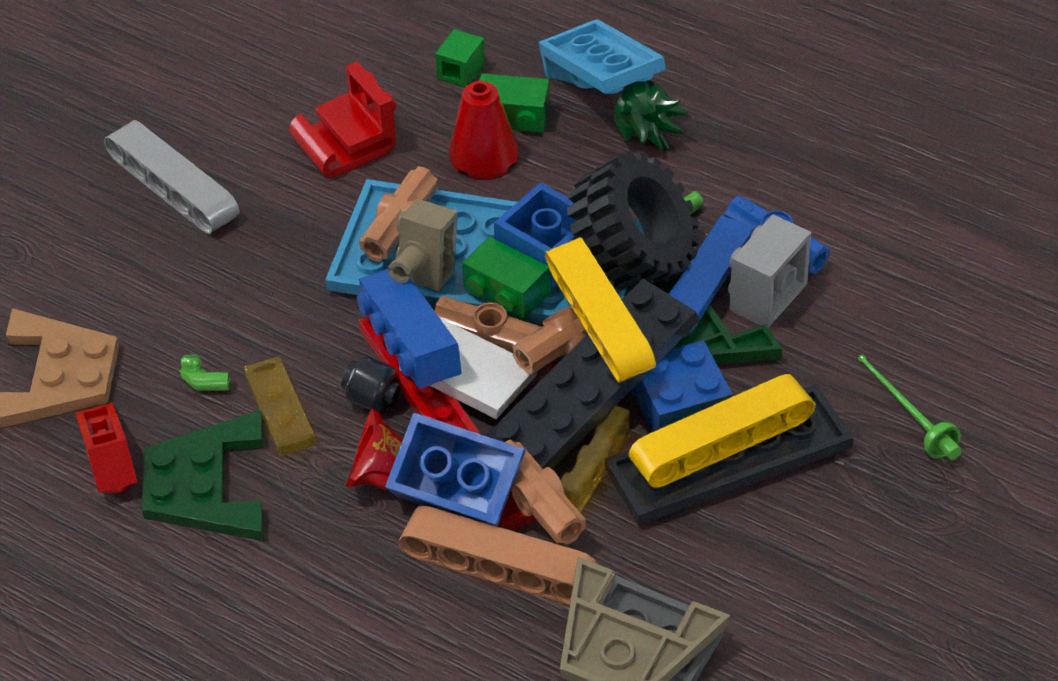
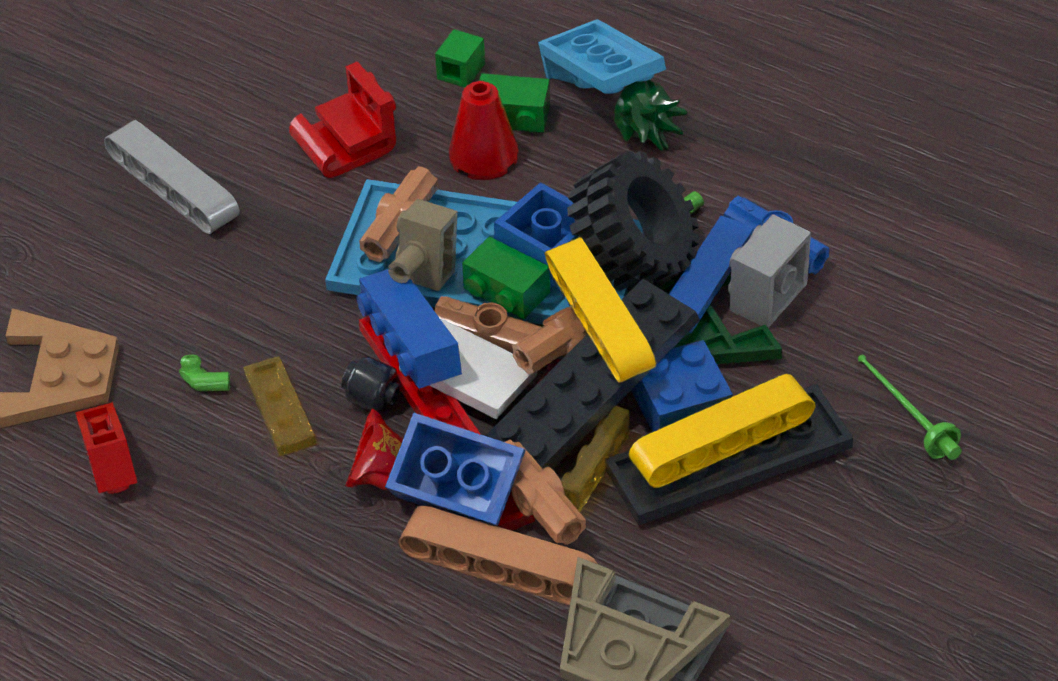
dark green wing [142,410,263,541] -> none

